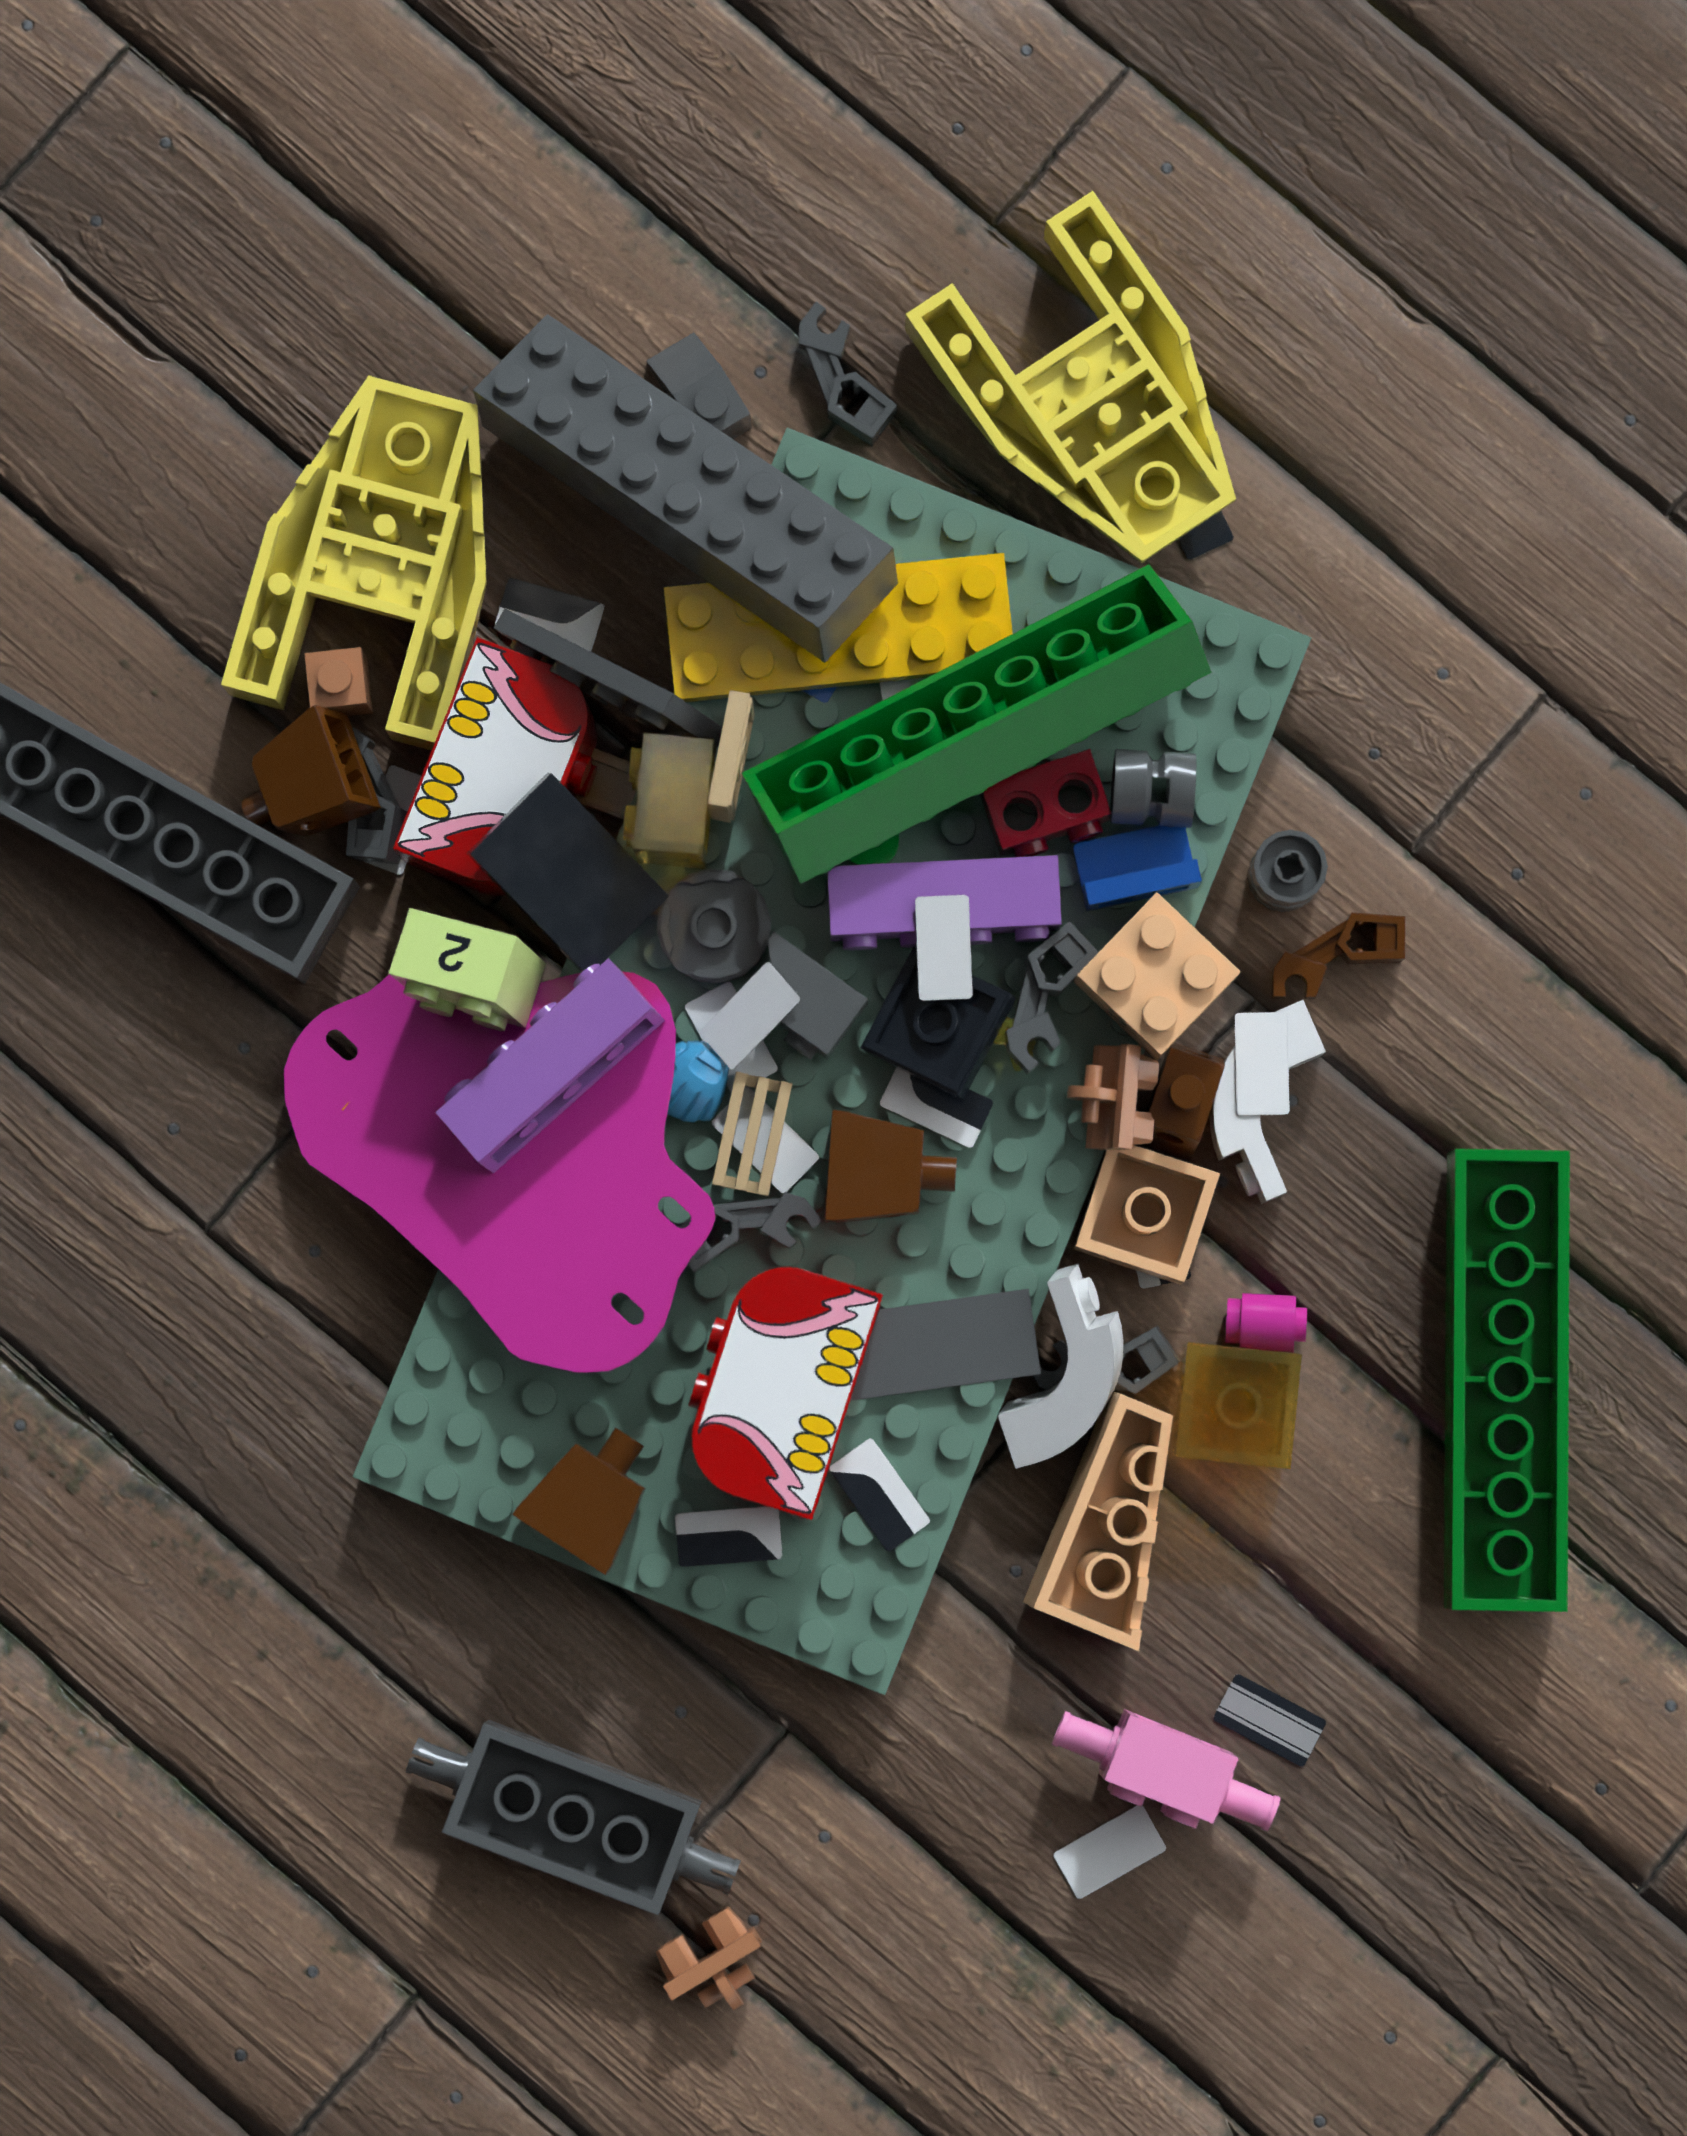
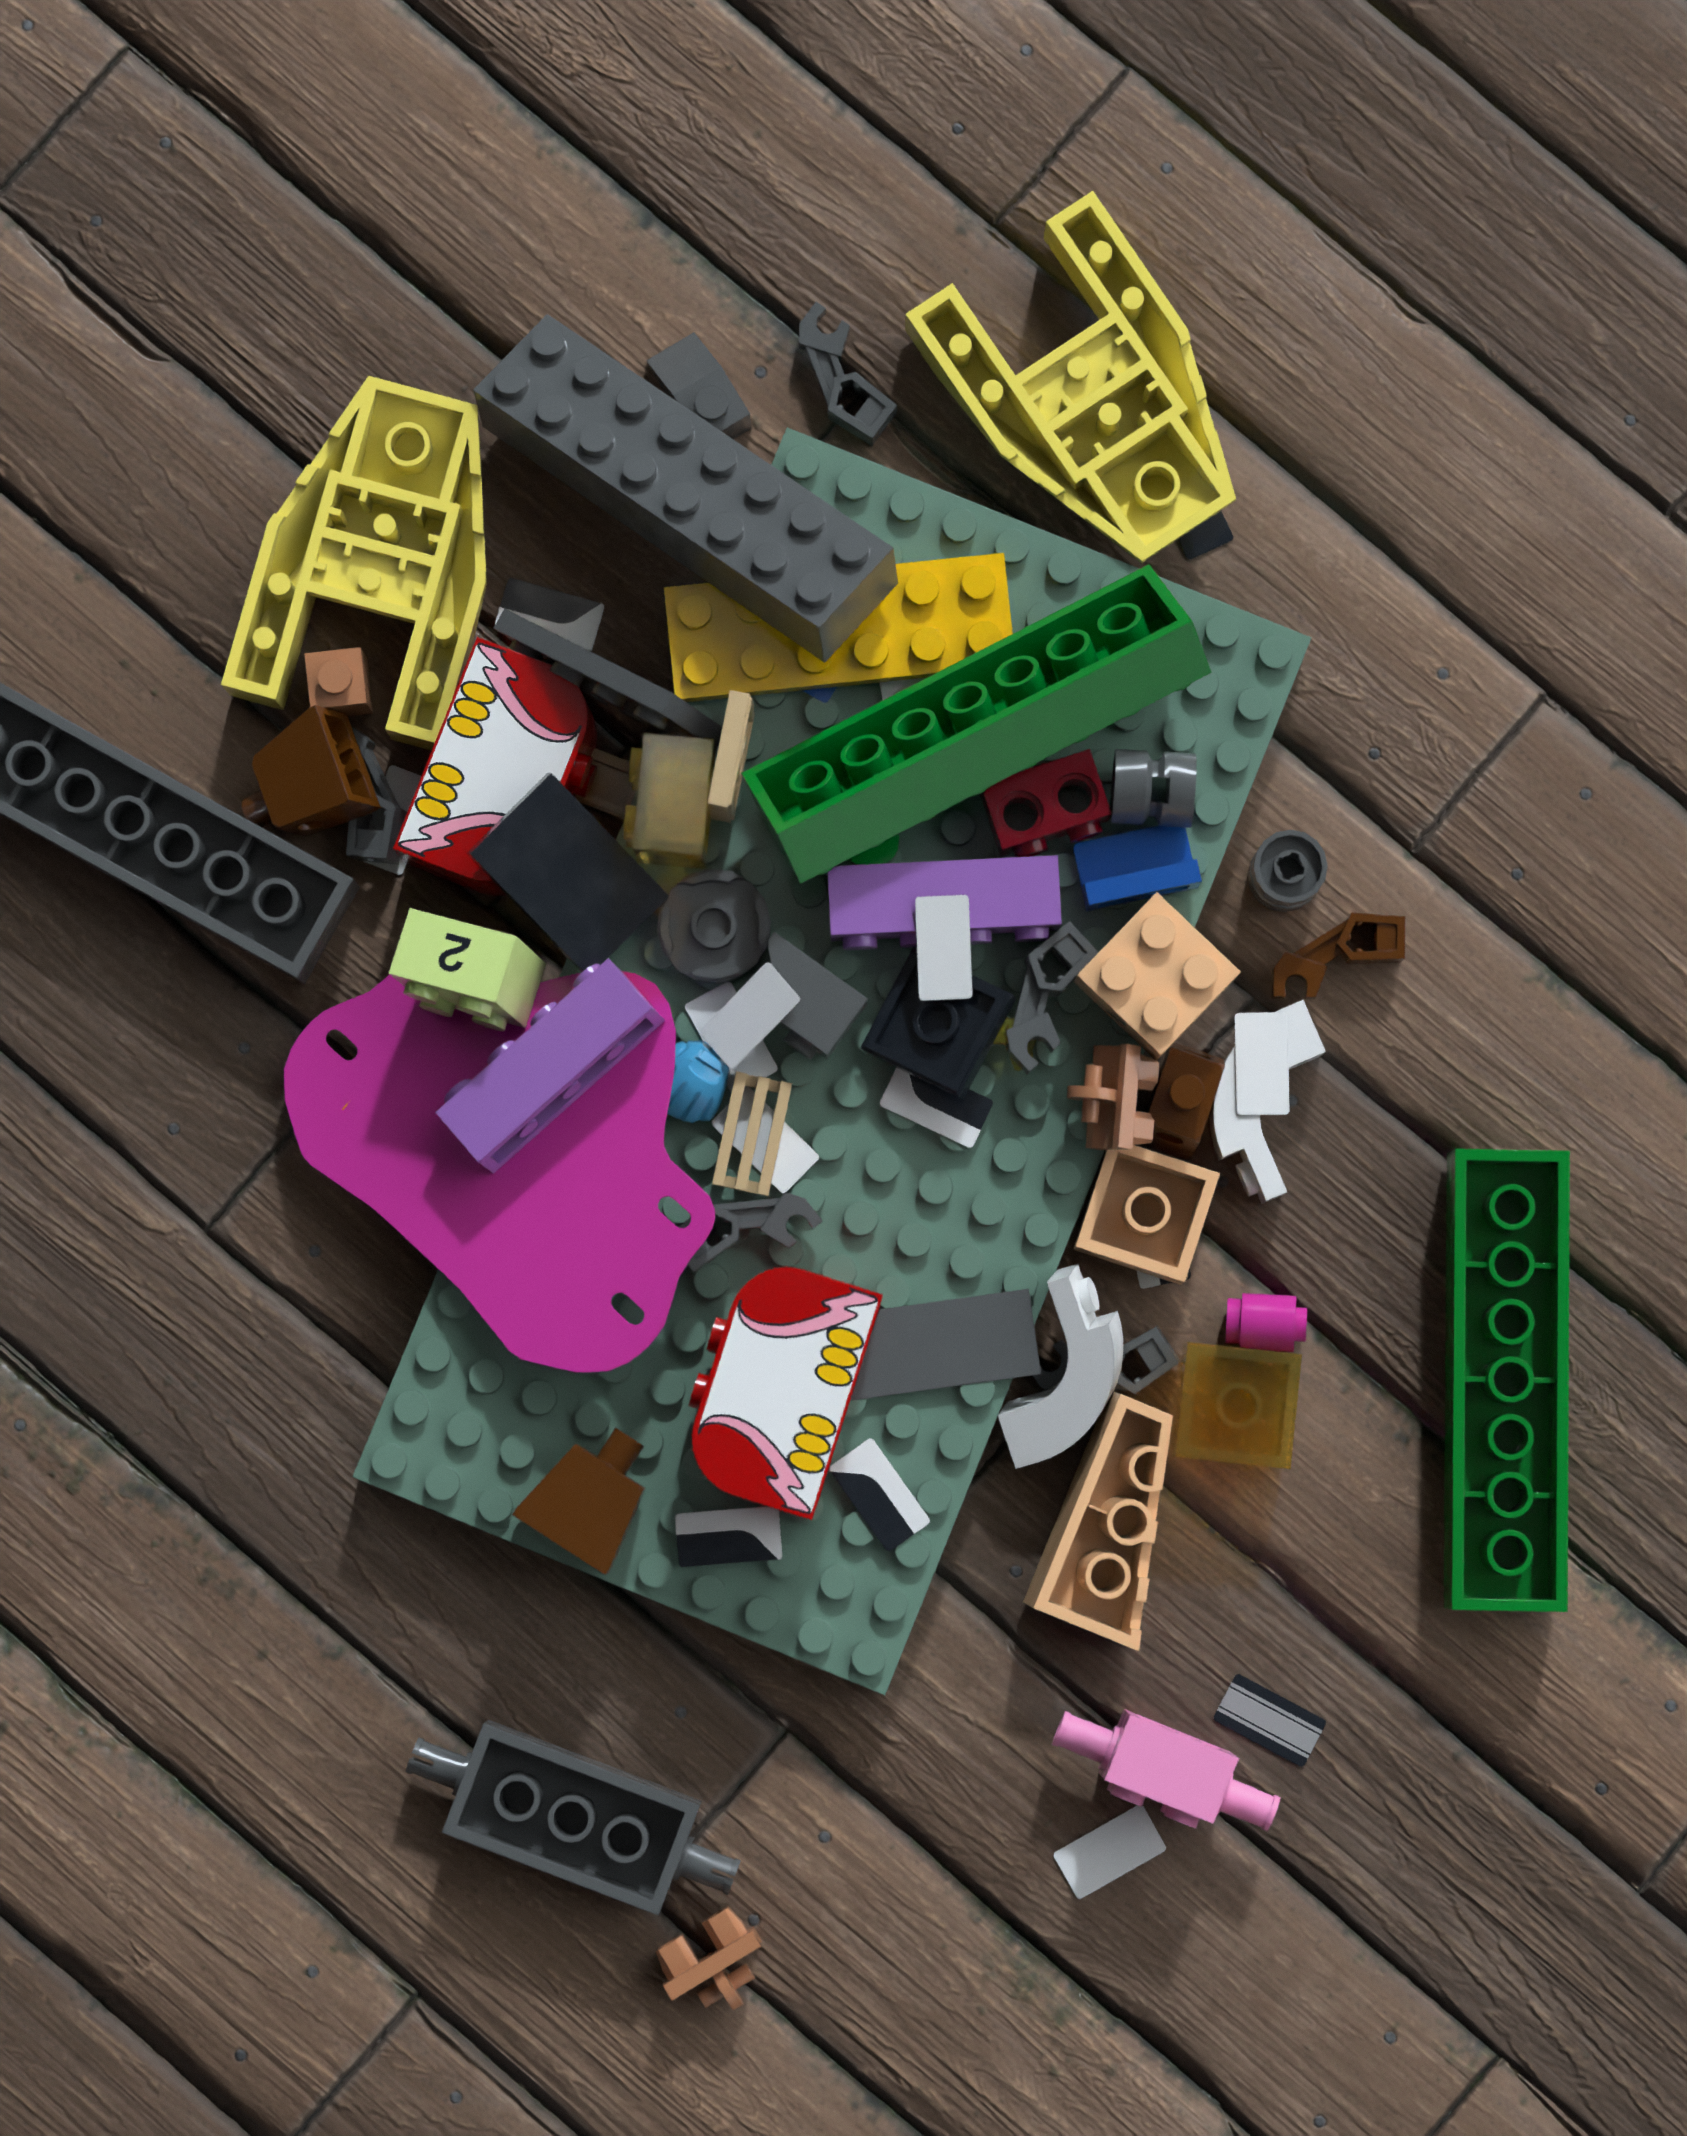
reddish brown torso [825,1110,957,1223] -> none

